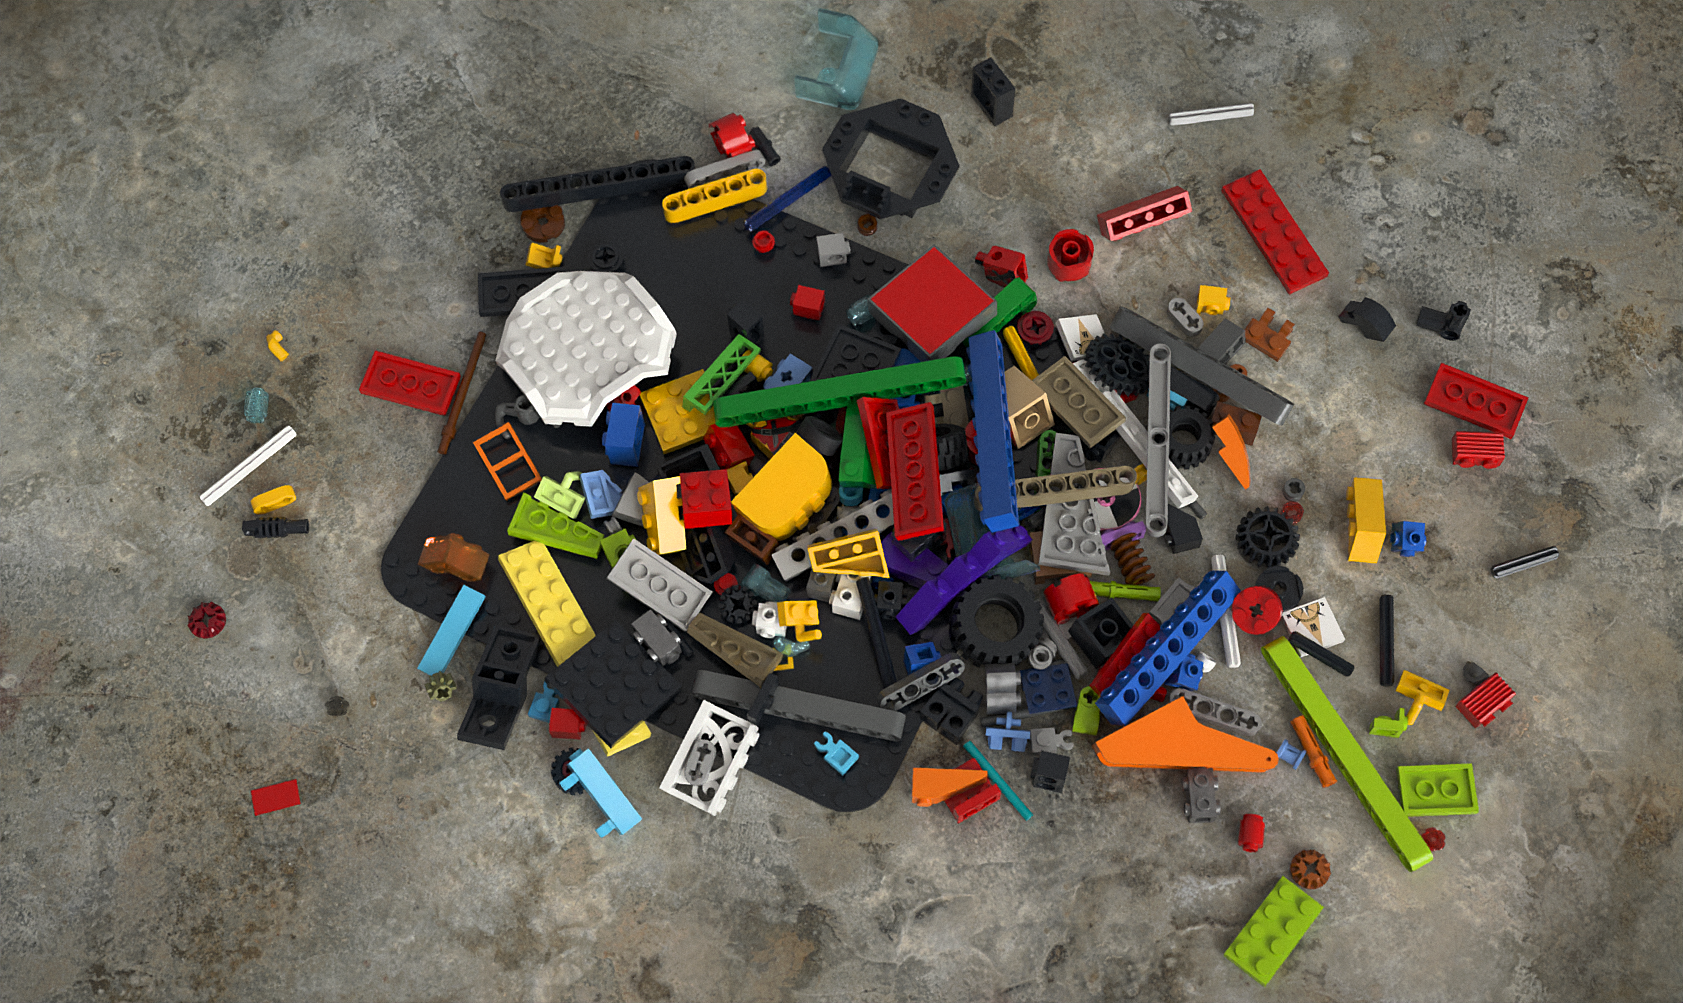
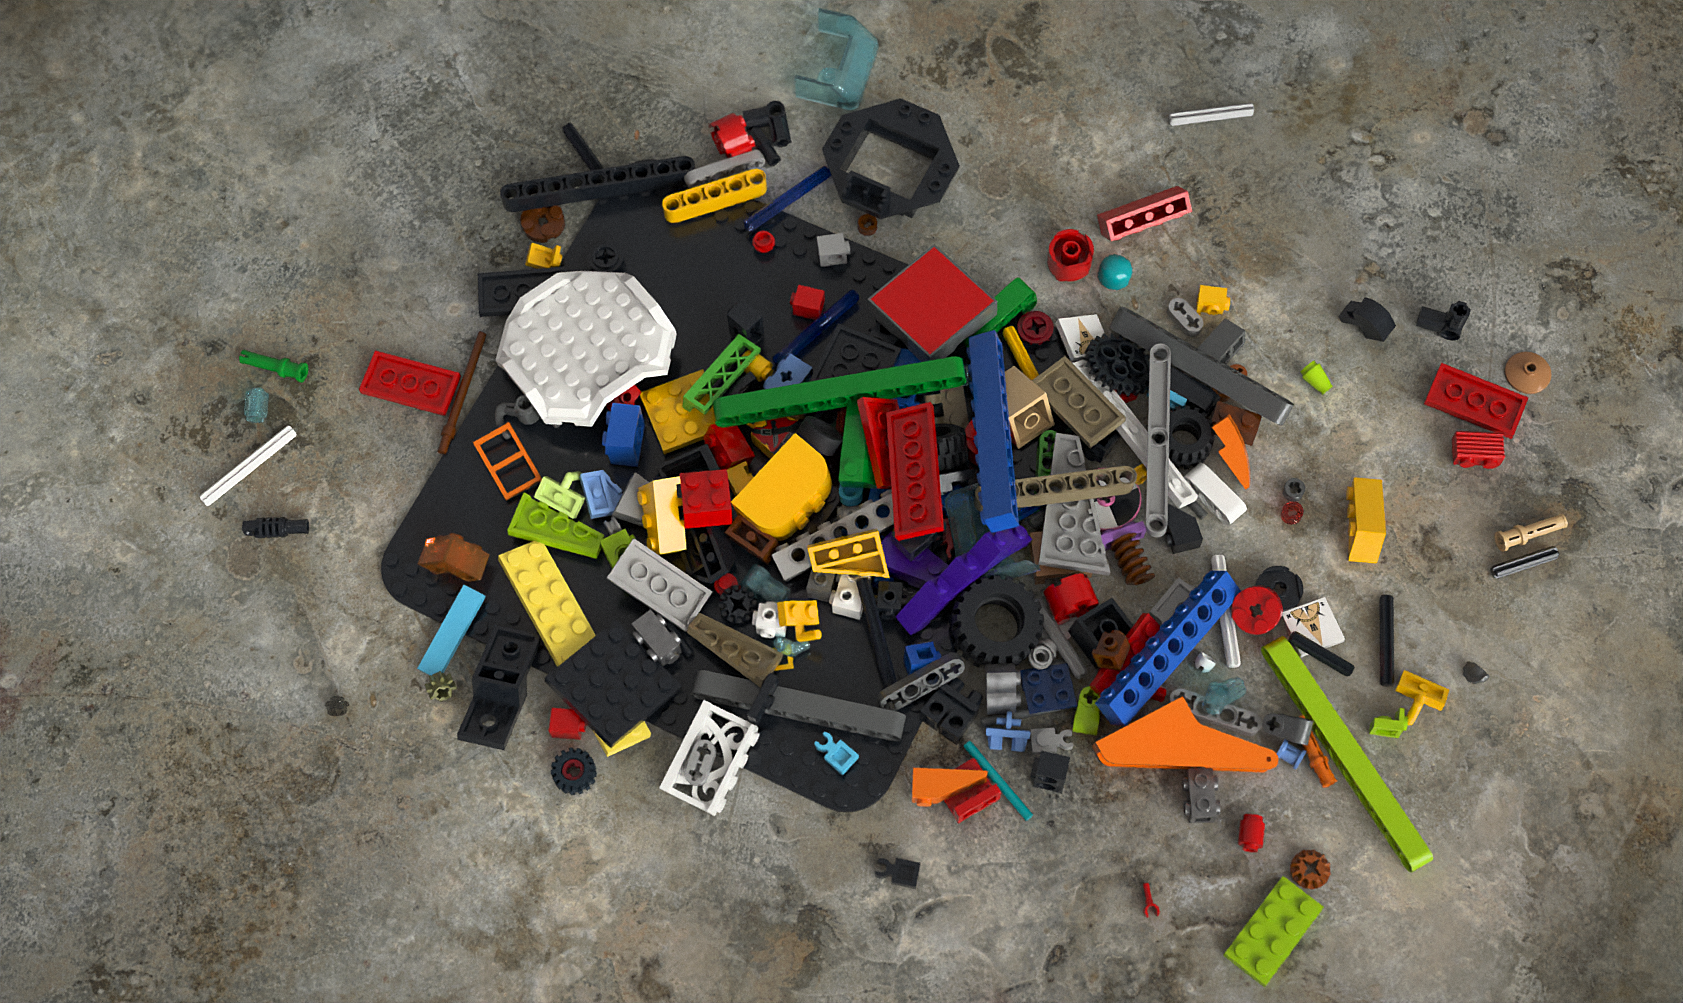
dark red gear [188,602,226,639] -> none
yellow beam [250,485,296,515] -> none
red sticker [251,779,301,816] -> none
yellow arm [266,330,289,361] -> none
dark azure plate [528,681,560,723] -> none
medium azure brick [559,748,642,838] -> none
clear light blue brick [846,294,873,325] -> none
black window [971,57,1015,126] -> none
red torso [975,245,1028,288] -> none
lime pin [1090,580,1161,602] -> none
blue brick [1165,653,1204,691] -> none
red plate [1221,169,1329,295] -> none
black gear [1235,506,1300,568] -> none
dark orange plate [1244,308,1295,362] -> none
blue brick [1389,521,1426,557] -> none
lime plate [1396,763,1479,817] -> none
clear red plate [1421,827,1446,852] -> none
red brick [1455,672,1516,729] -> none
none -> green pin [239,350,308,383]
none -> black axle [562,123,603,171]
none -> black piece [743,101,792,148]
none -> clear blue axle [772,289,859,366]
none -> black plate [875,858,921,889]
none -> reddish brown brick [1092,630,1130,671]
none -> teal hair [1097,254,1133,290]
none -> red hand [1143,883,1160,918]
none -> white beam [1184,463,1247,526]
none -> clear light blue piece [1202,677,1247,715]
none -> dark grey piece [1262,713,1314,745]
none -> lime cone [1300,361,1333,395]
none -> tan pin [1494,514,1568,552]
none -> medium nougat dish [1505,352,1551,394]

